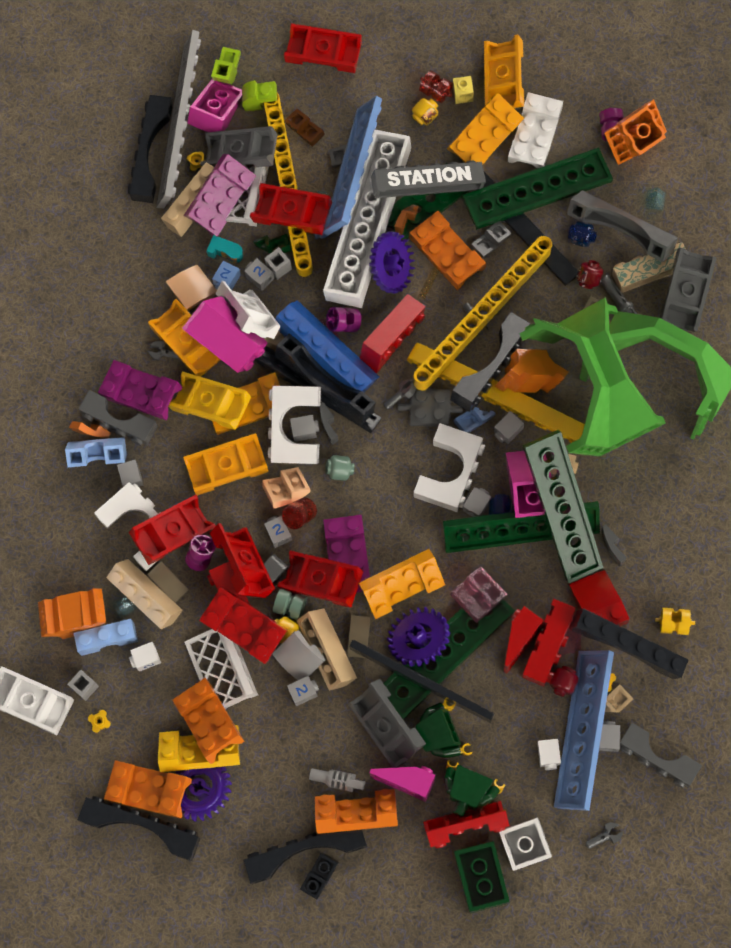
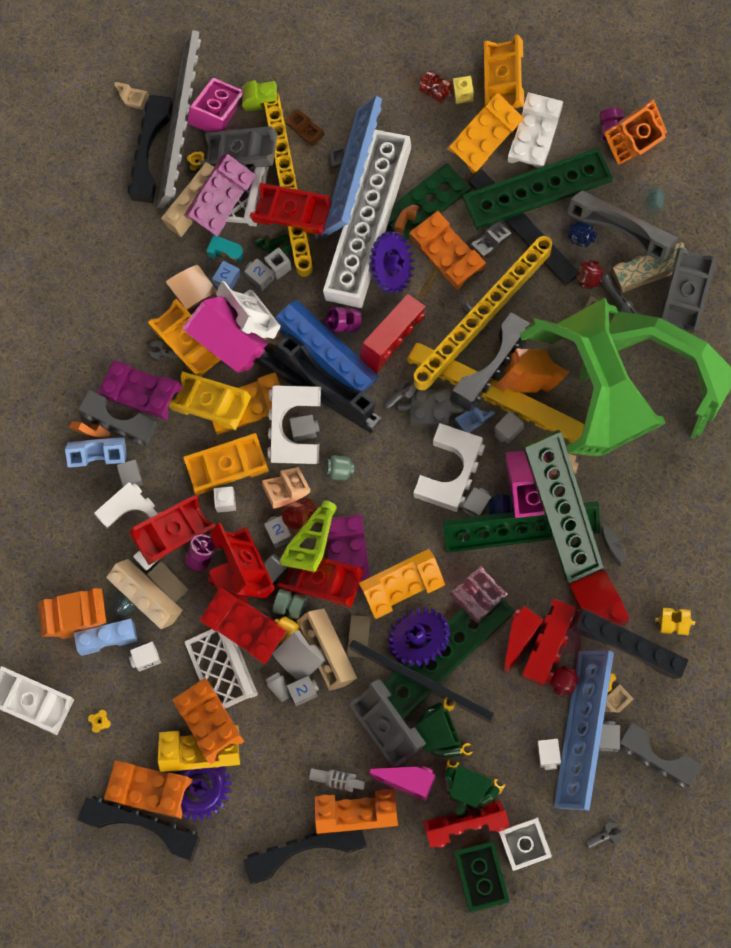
light grey brick [67,670,99,701] -> none
lime brick [211,47,241,84] -> none
red piece [284,23,362,73] -> none
black slope [300,852,339,899] -> none
dark grey slope [320,402,338,445] -> none
dark grey brick [371,160,486,198] -> none
yellow head [412,98,439,126] -> none
none -> tan slope [114,82,149,110]
none -> white brick [214,487,236,513]
none -> light grey cone [265,672,291,703]
none -> lime plate [280,501,337,572]

